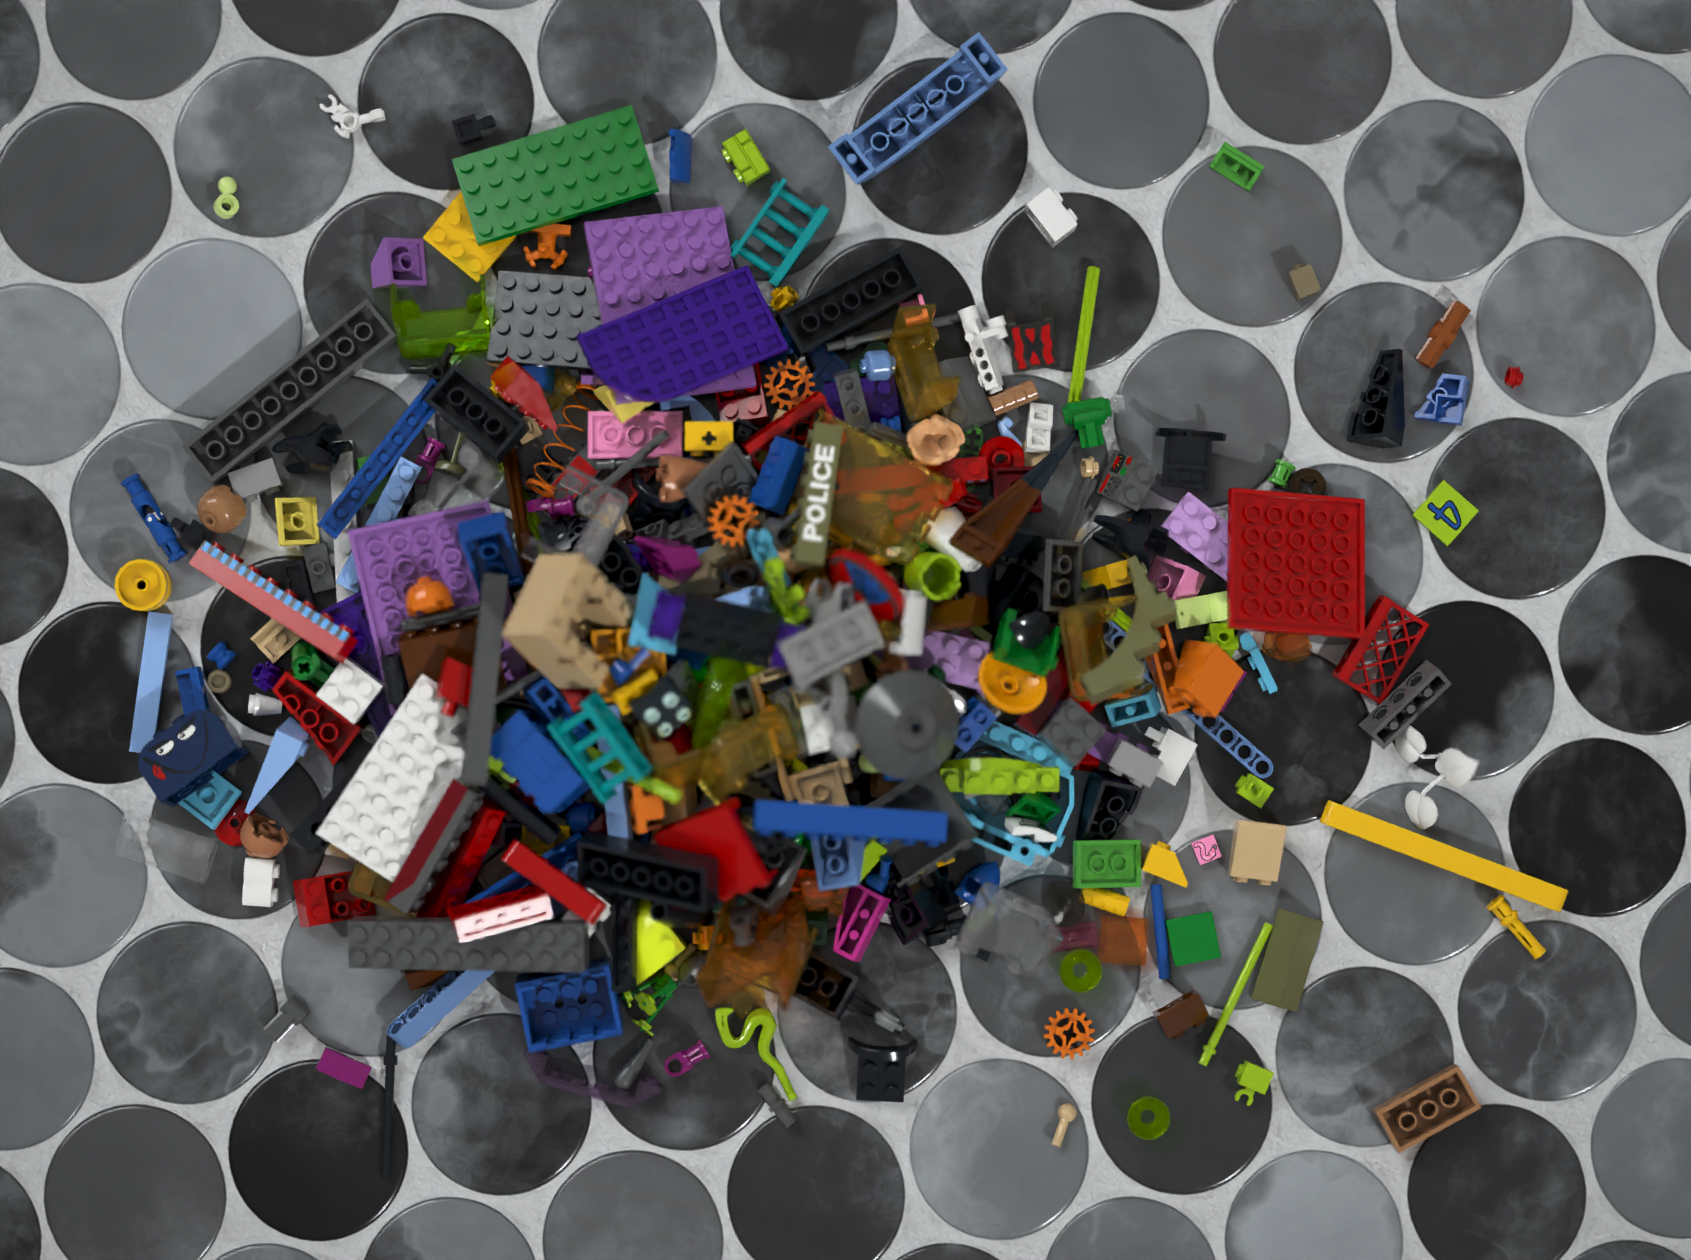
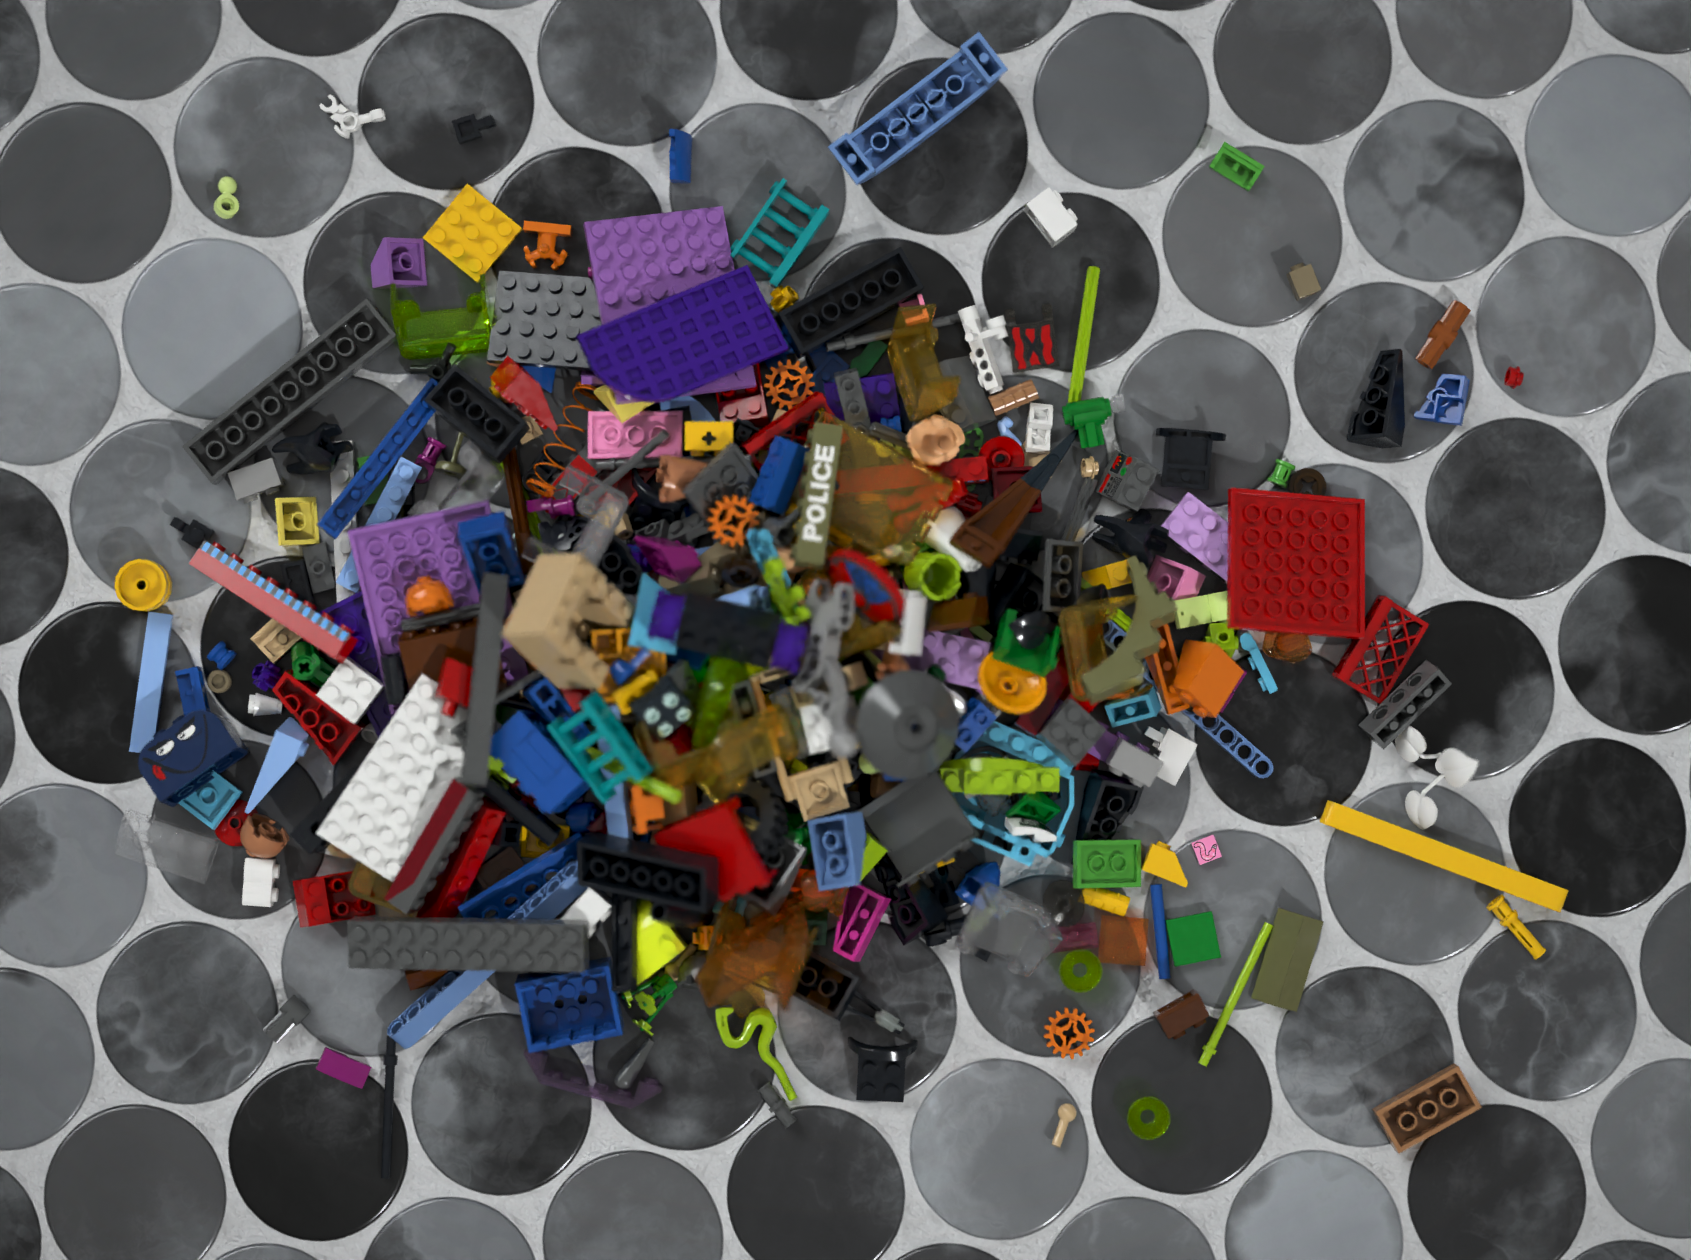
blue piece [120,473,188,564] -> none
medium nougat cylinder [197,485,247,533] -> none
fence [446,885,553,942] -> none
green plate [452,105,659,247] -> none
red beam [501,839,607,925] -> none
clear yellow plate [546,371,577,413] -> none
magenta connector [664,1039,711,1077] -> none
lime brick [721,129,771,186] -> none
dark grey piece [729,904,758,946] -> none
blue brick [752,800,948,847] -> none
light grey tile [777,601,885,687] -> none
medium blue head [859,350,896,381] -> none
blue bar [866,854,892,895] -> none
tan slope [1228,819,1287,885] -> none
lime brick [1234,1060,1274,1106] -> none
lime brick [1235,773,1274,808] -> none
lime tile [1411,480,1479,546] -> none

